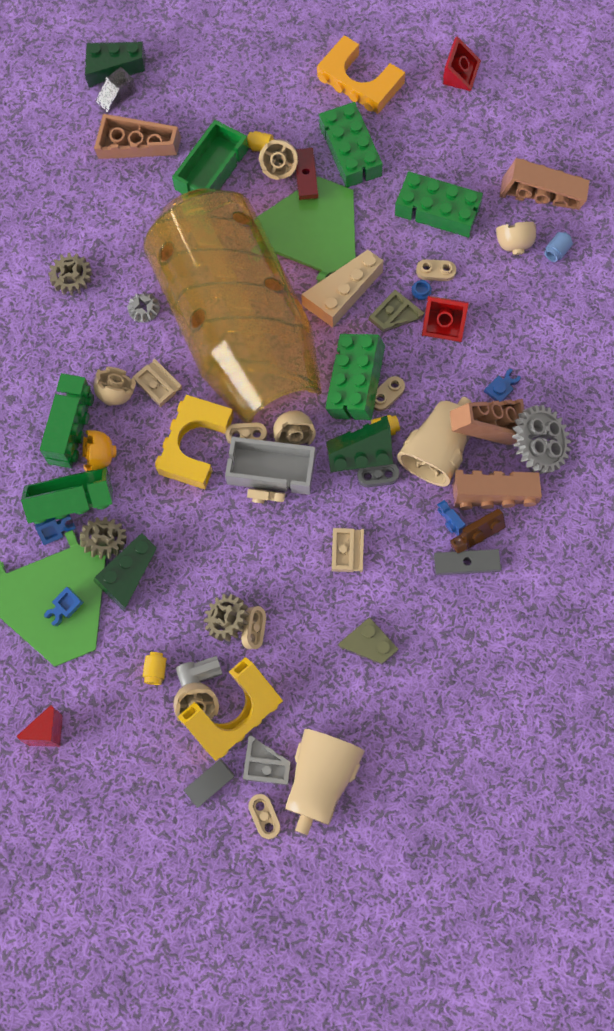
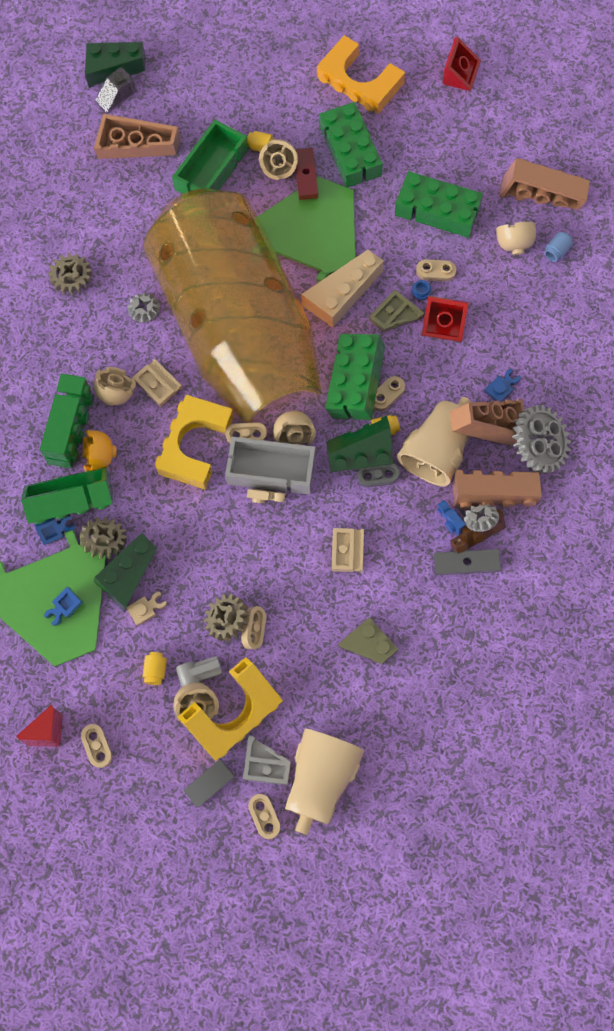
none -> tan plate [81,724,113,768]
none -> tan plate [126,592,167,627]
none -> light grey gear [464,503,499,532]

